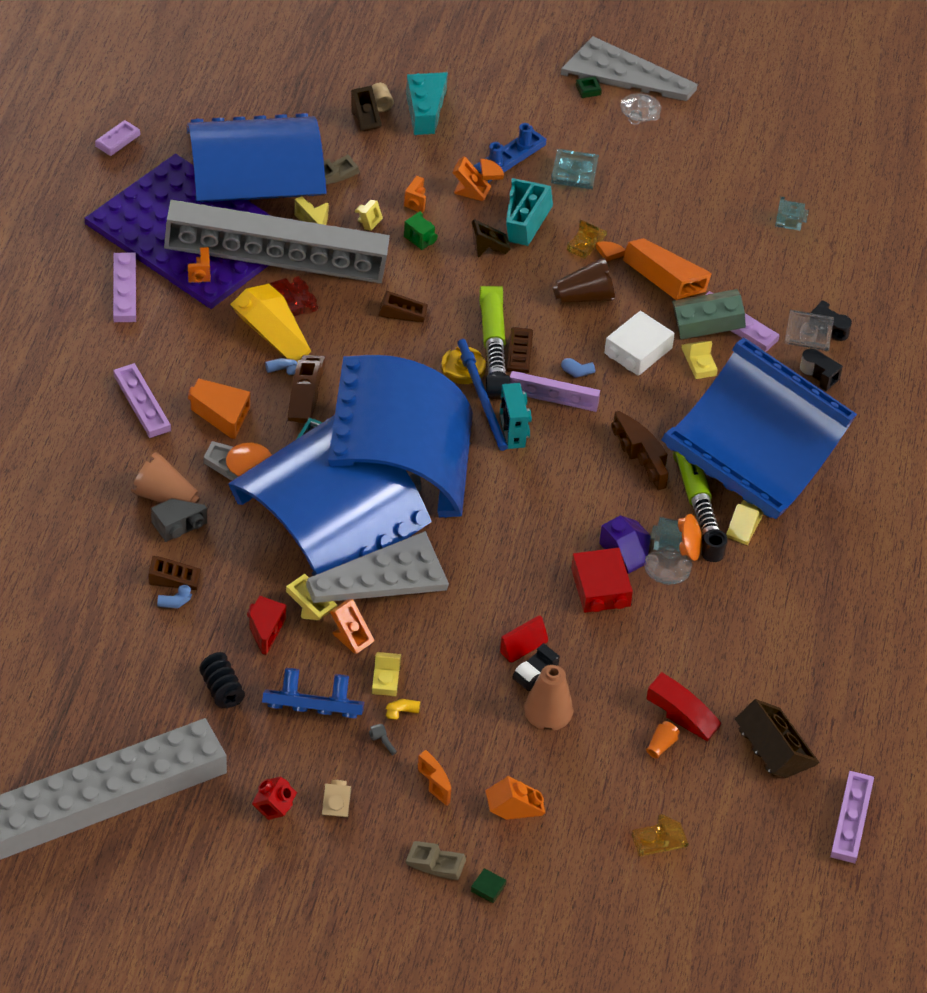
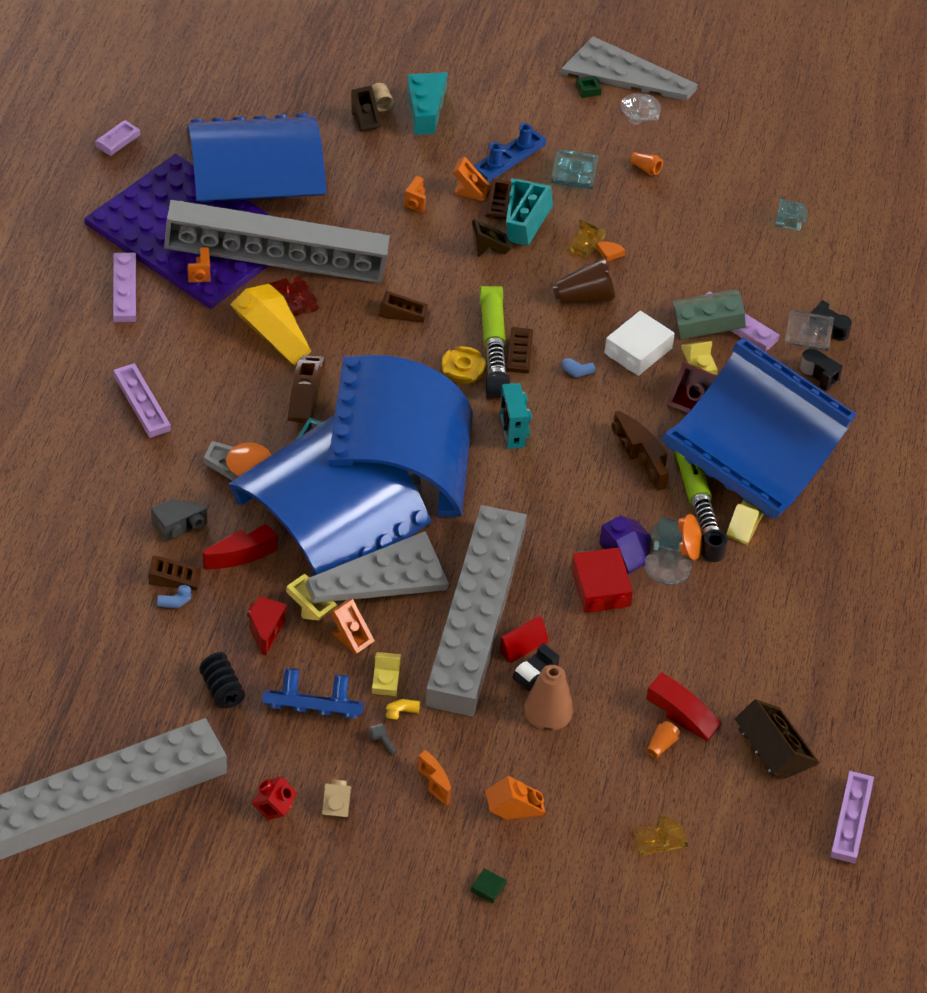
nougat cone [131,452,200,503] -> none
orange slope [188,378,250,439] -> none
medium blue arm [265,358,297,375] -> none
light yellow slope [295,196,329,225] -> none
dark tan slope [324,154,360,184] -> none
light yellow tile [355,200,383,231] -> none
green brick [404,211,438,250] -> none
dark tan slope [406,841,466,880] -> none
blue bar [457,339,508,451] -> none
orange tile [480,159,504,180] -> none
lavender plate [510,371,600,412] -> none
orange slope [623,238,712,300] -> none
none -> red slope [203,524,278,570]
none -> light grey brick [425,505,527,717]
none -> reddish brown slope [486,178,512,220]
none -> orange cone [630,152,663,175]
none -> dark red slope [667,362,718,413]

